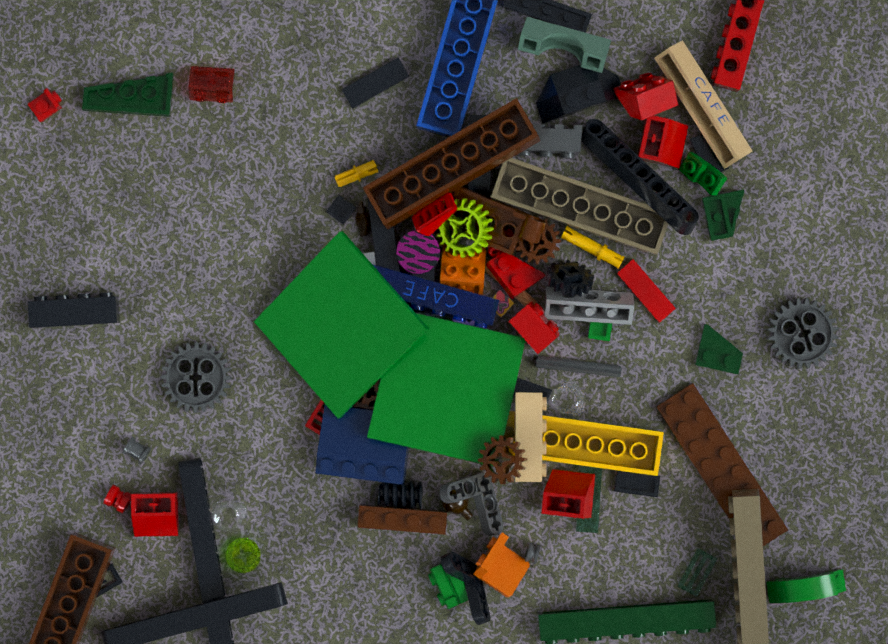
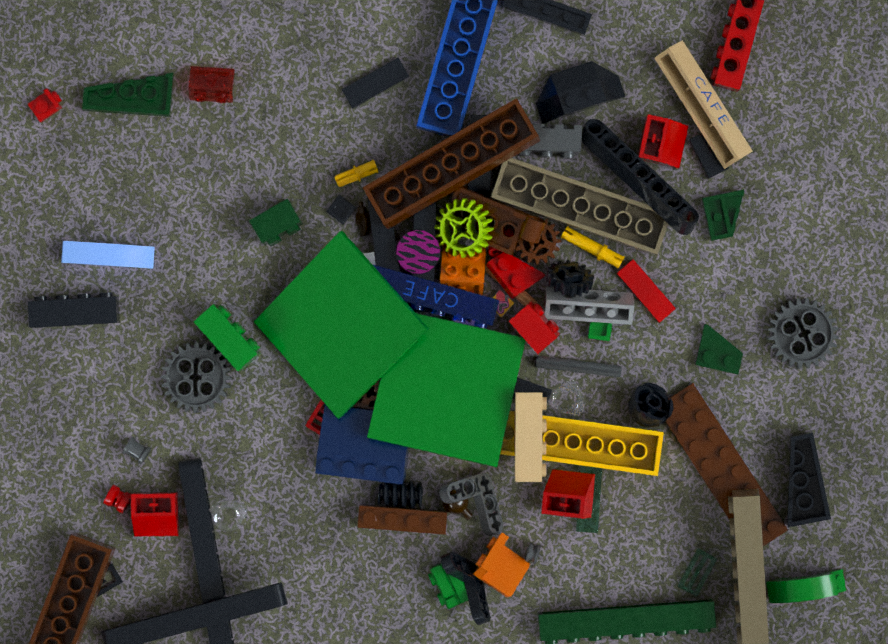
clear neon green gear [226,538,261,573] -> none
red slope [412,192,458,237] -> none
reddish brown gear [478,435,527,484] -> none
sand green arch [518,17,611,73] -> none
red slope [613,73,678,120] -> none
black tile [614,470,660,498] -> none
green slope [678,152,727,196] -> none
none -> light blue slope [61,241,155,269]
none -> green brick [194,304,261,371]
none -> dark green brick [249,199,303,247]
none -> black cylinder [628,382,674,428]
none -> black wedge [787,431,831,528]

